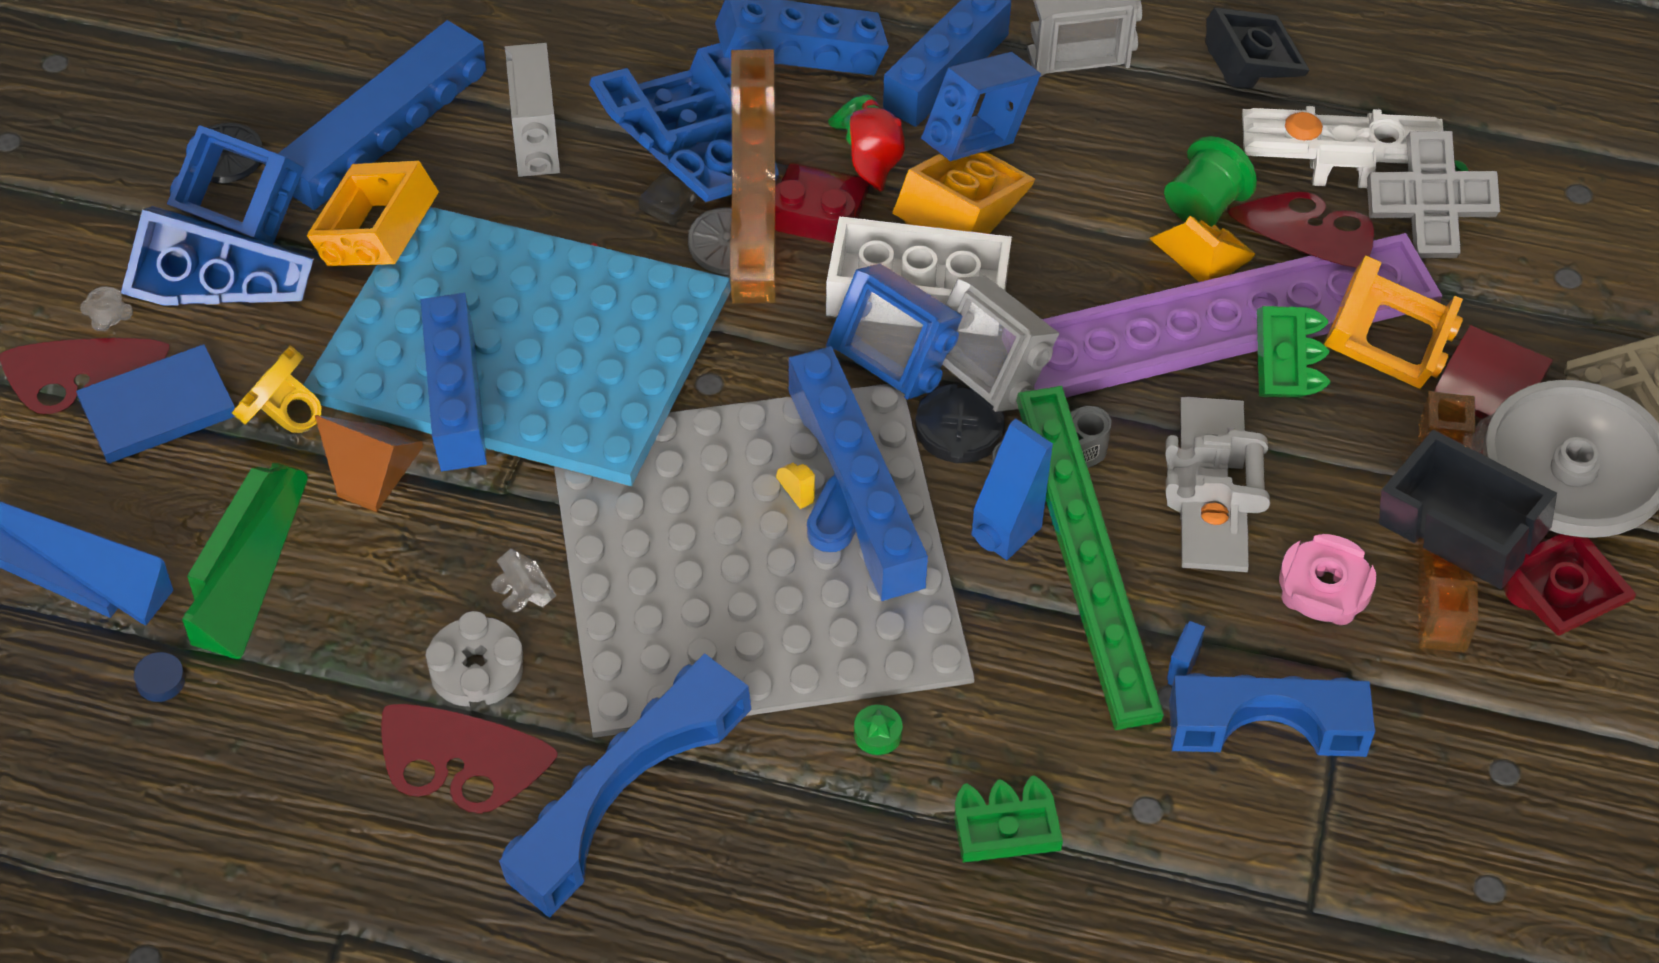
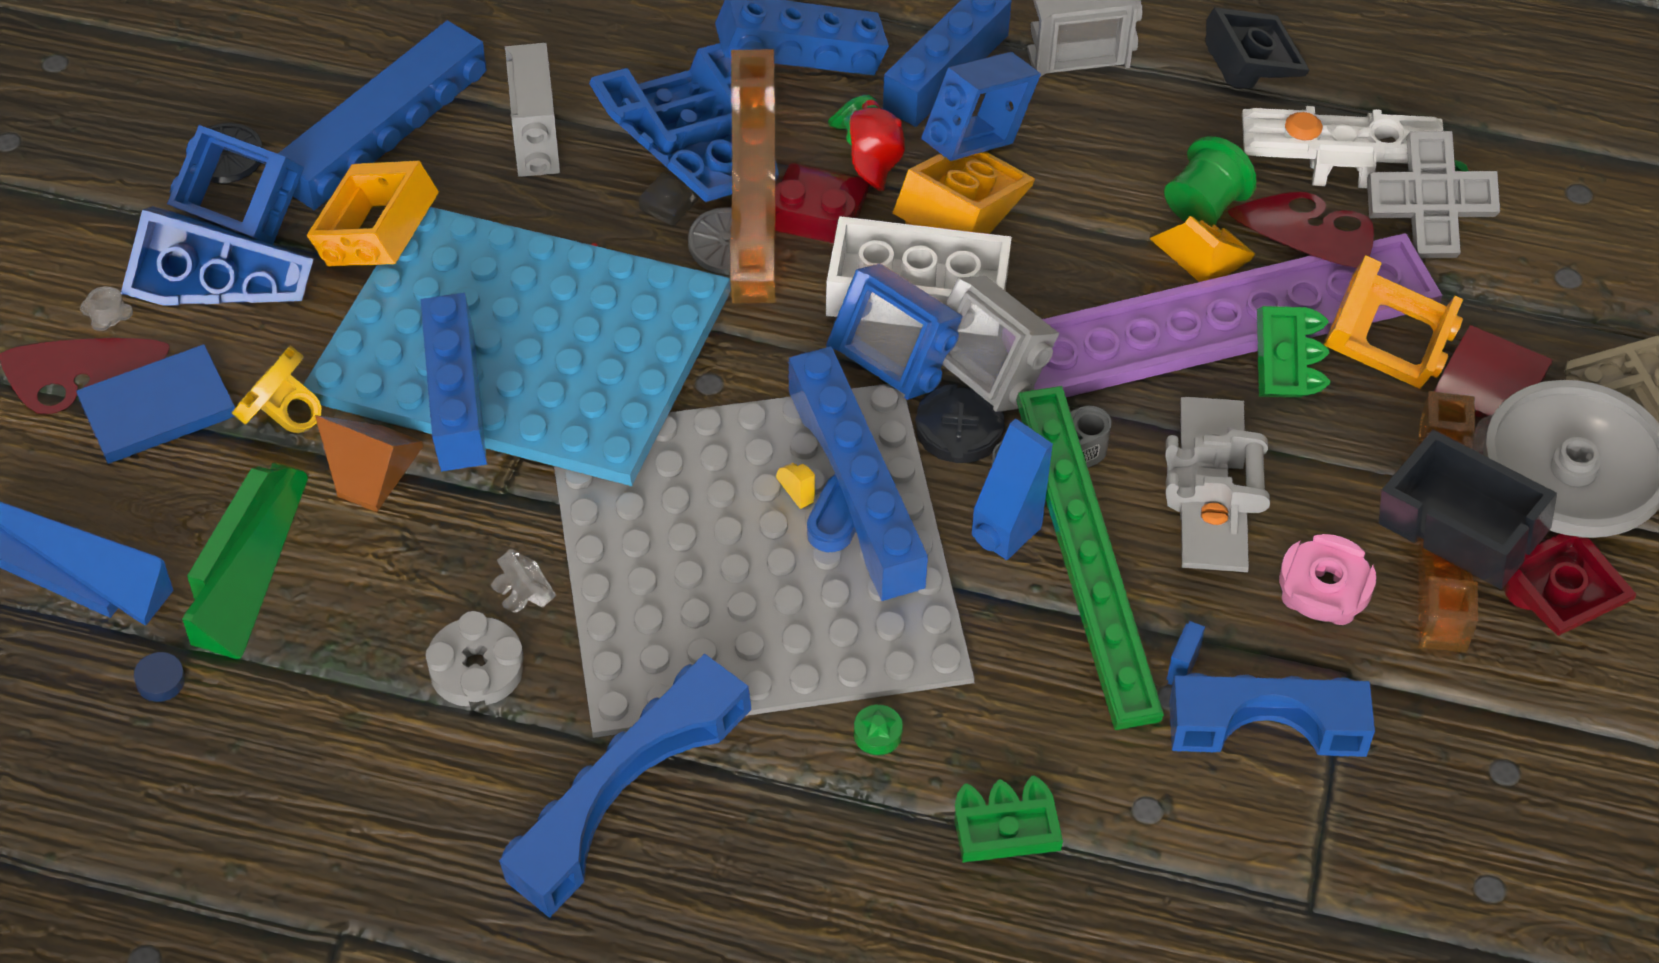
dark red piece [381,704,558,814] -> none

